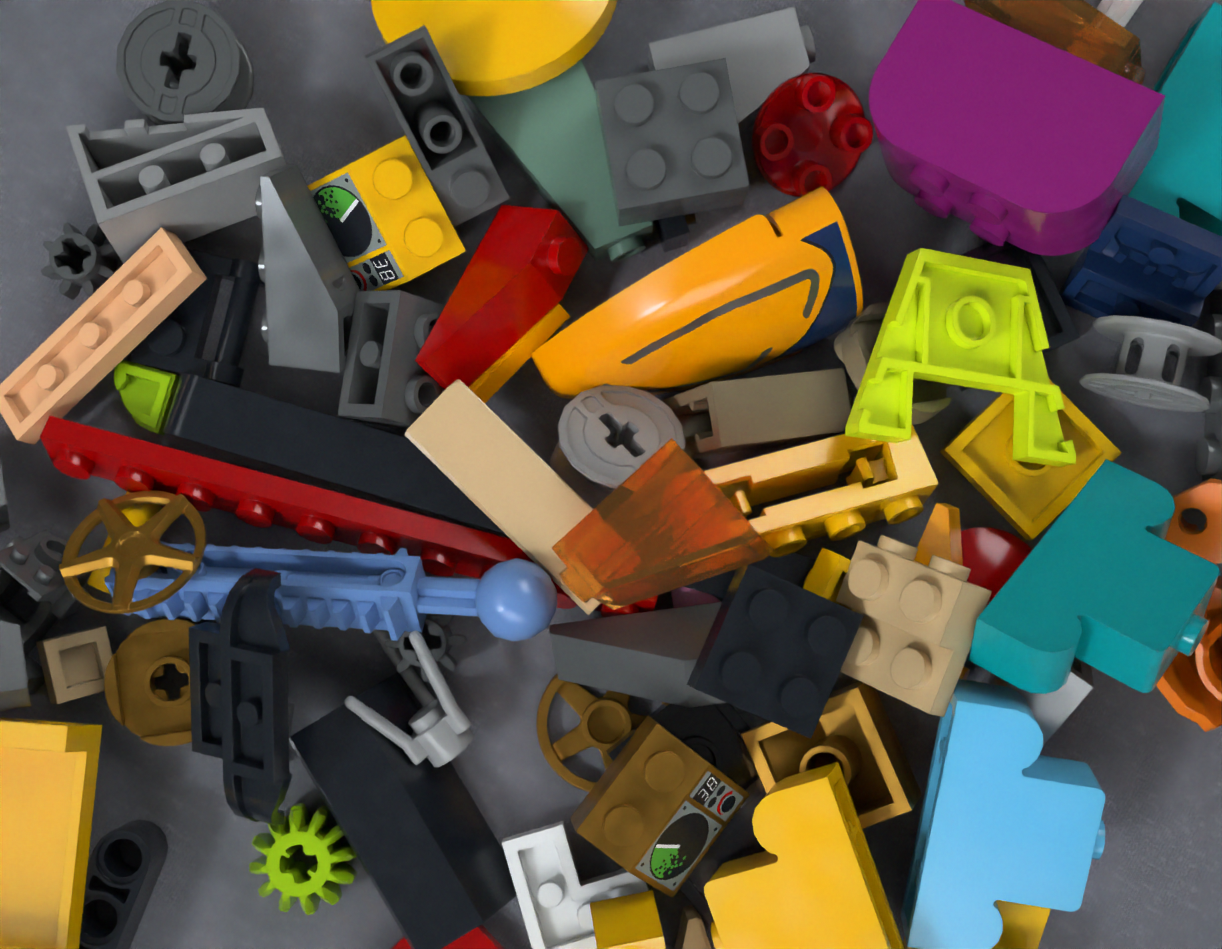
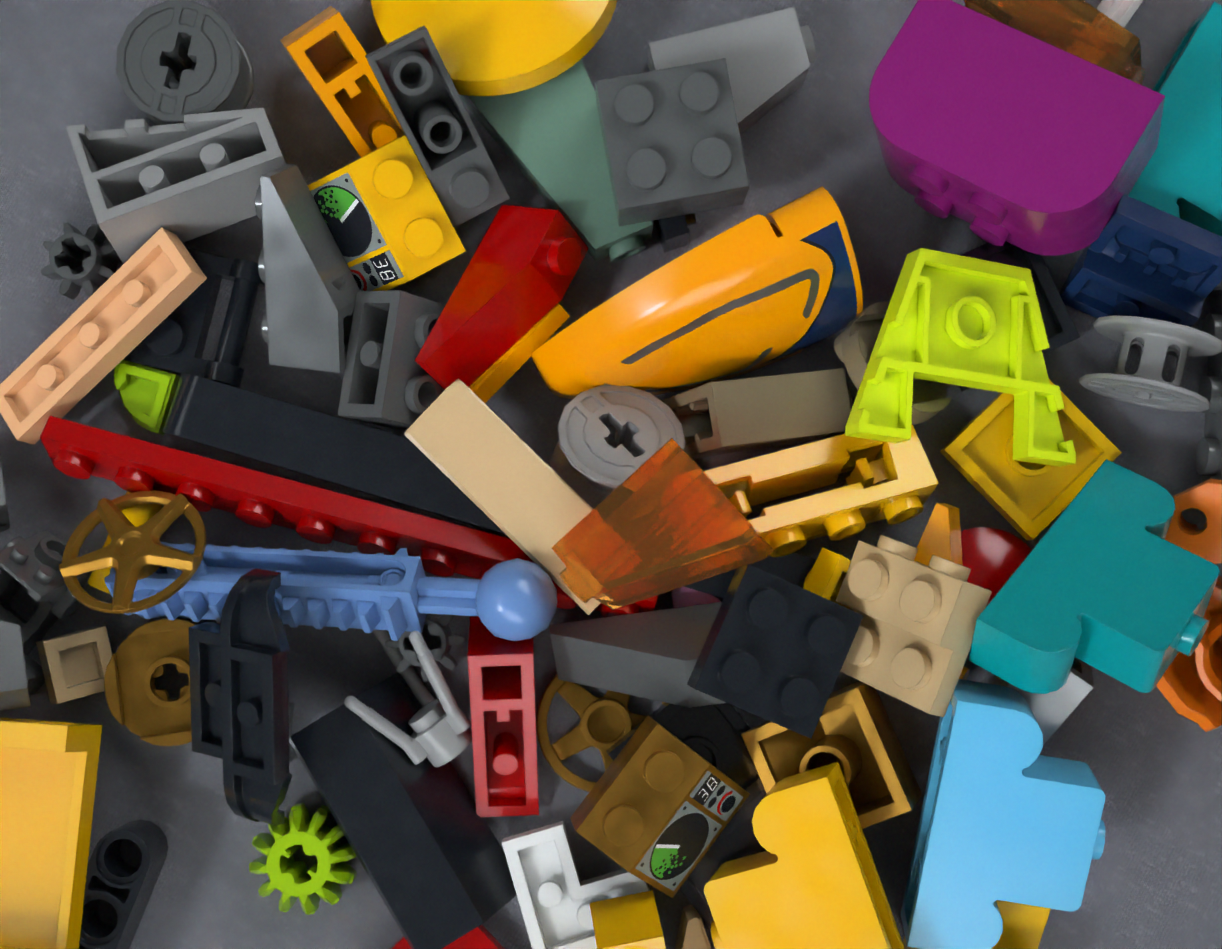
red dish [752,73,873,197] -> none
none -> light orange slope [280,6,405,158]
none -> red slope [468,616,539,817]

